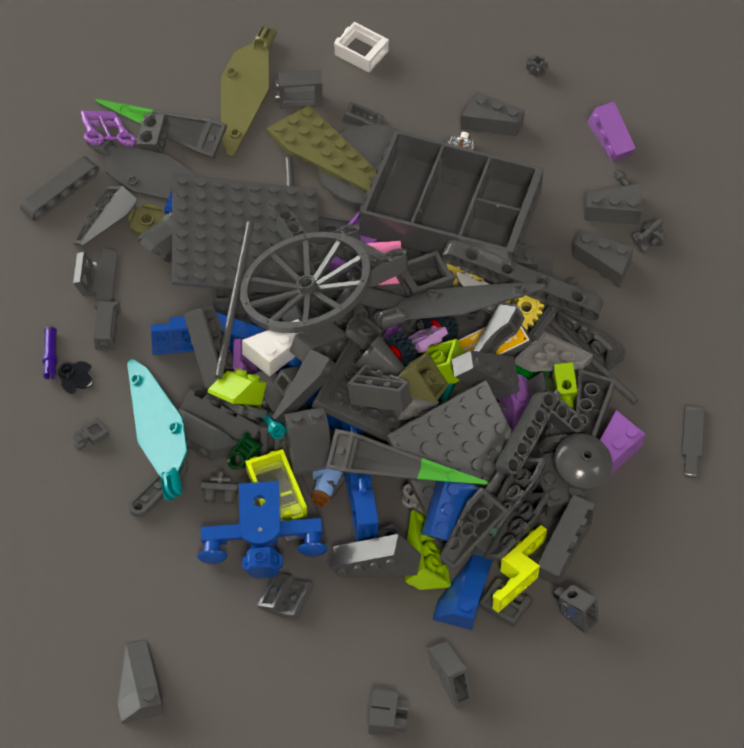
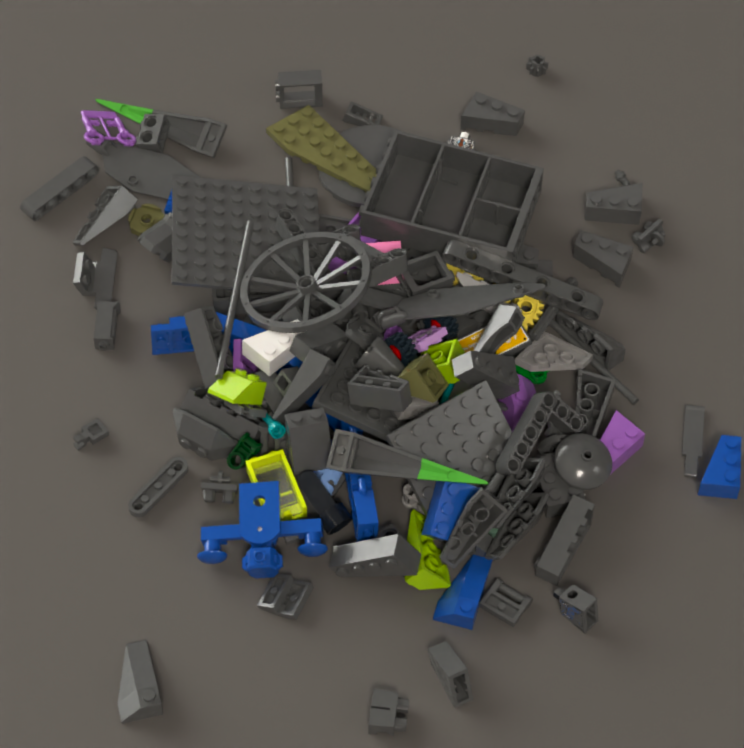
dark purple pin [42,327,57,379] -> none
black plate [58,361,93,394] -> none
wing [127,359,188,501] -> none
olive wing [221,26,277,156] -> none
white window [334,22,389,73] -> none
neon yellow bracket [492,525,547,613] -> none
dark grey brick [527,372,555,398] -> none
lime torso [550,362,577,409] -> none
medium lavender wedge [587,102,636,162] -> none
none -> black piece [298,471,353,535]
none -> blue wedge [698,435,741,499]

